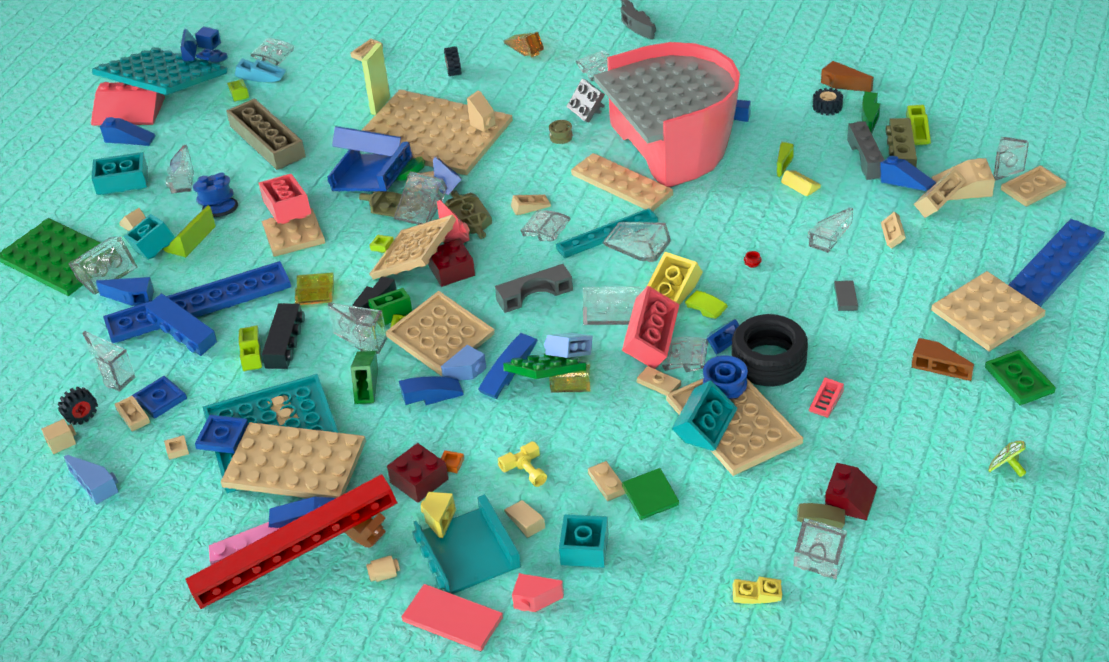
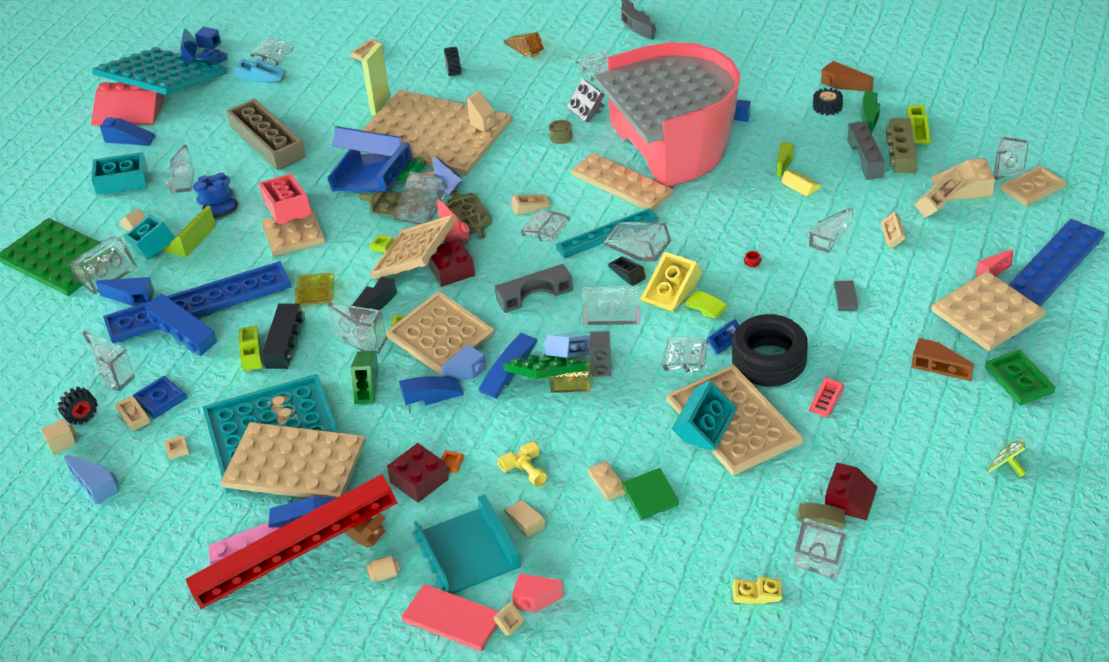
blue plate [195,415,249,454] -> none
lime slope [227,79,249,101] -> none
green brick [368,288,412,327] -> none
light yellow slope [421,492,456,538] -> none
teal brick [559,514,609,568] -> none
coral brick [622,286,680,369] -> none
tan plate [637,366,681,395] -> none
blue wheel [703,355,748,399] -> none
blue slope [880,156,936,191] -> none
none -> tan plate [493,603,525,636]
none -> dark grey brick [590,331,611,377]
none -> black slope [608,256,646,286]
none -> coral slope [976,249,1014,277]

